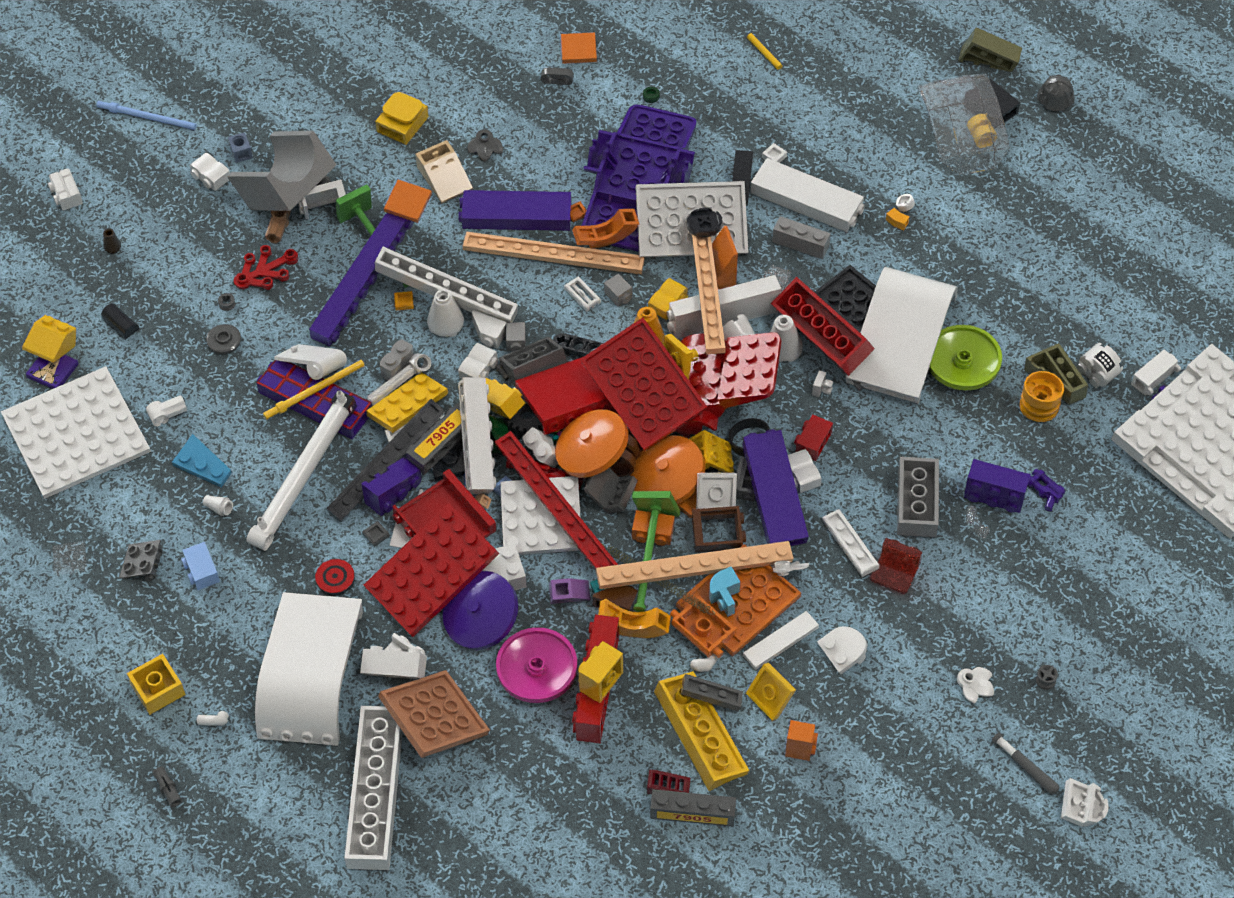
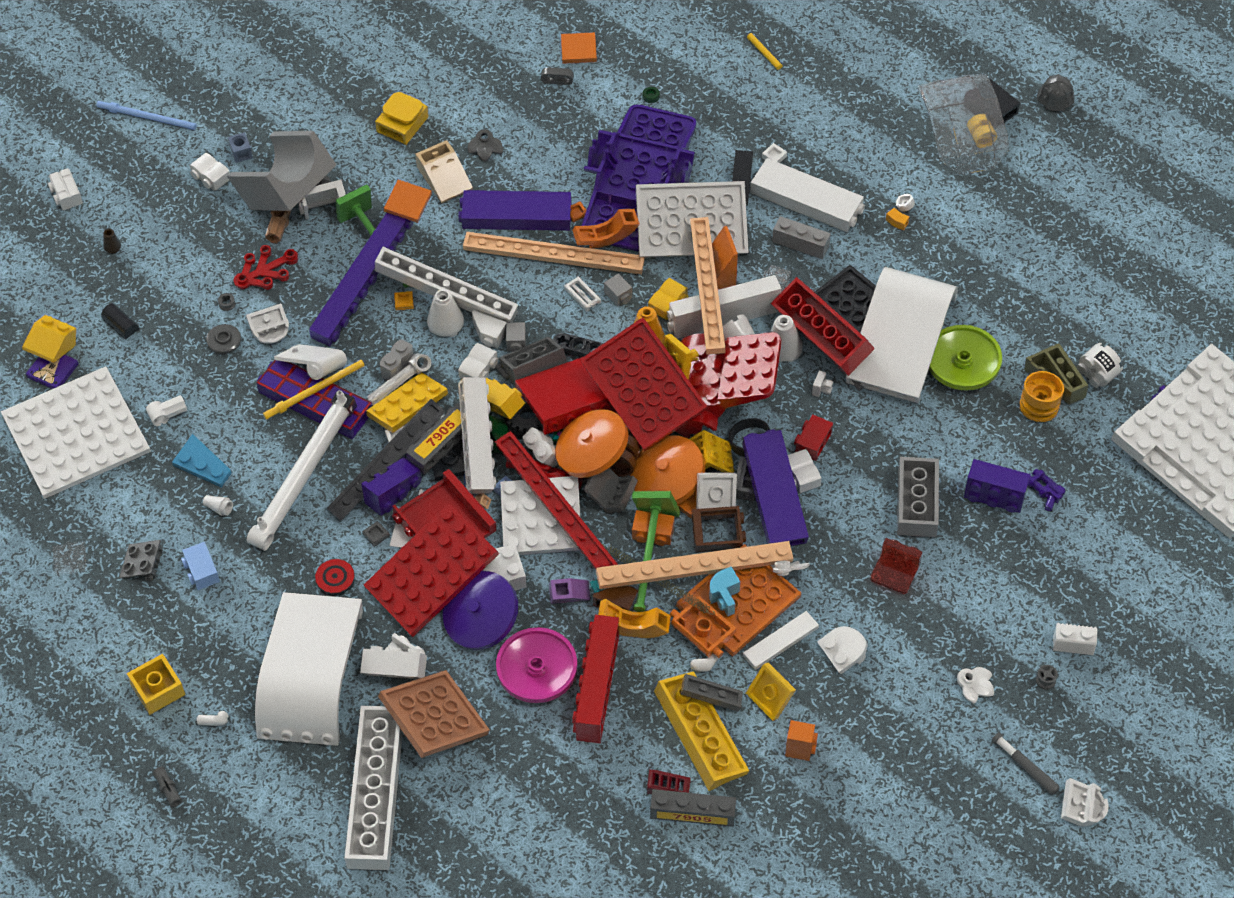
yellow brick [578,641,623,703] -> none
black tile [686,208,723,237] -> none
white tile [822,509,879,577] -> none
olive wedge [958,27,1022,72] -> none
clear arm [965,506,990,539] -> none
white brick [1131,350,1181,396] -> none
none -> white slope [246,304,289,344]
none -> white brick [1053,623,1097,655]

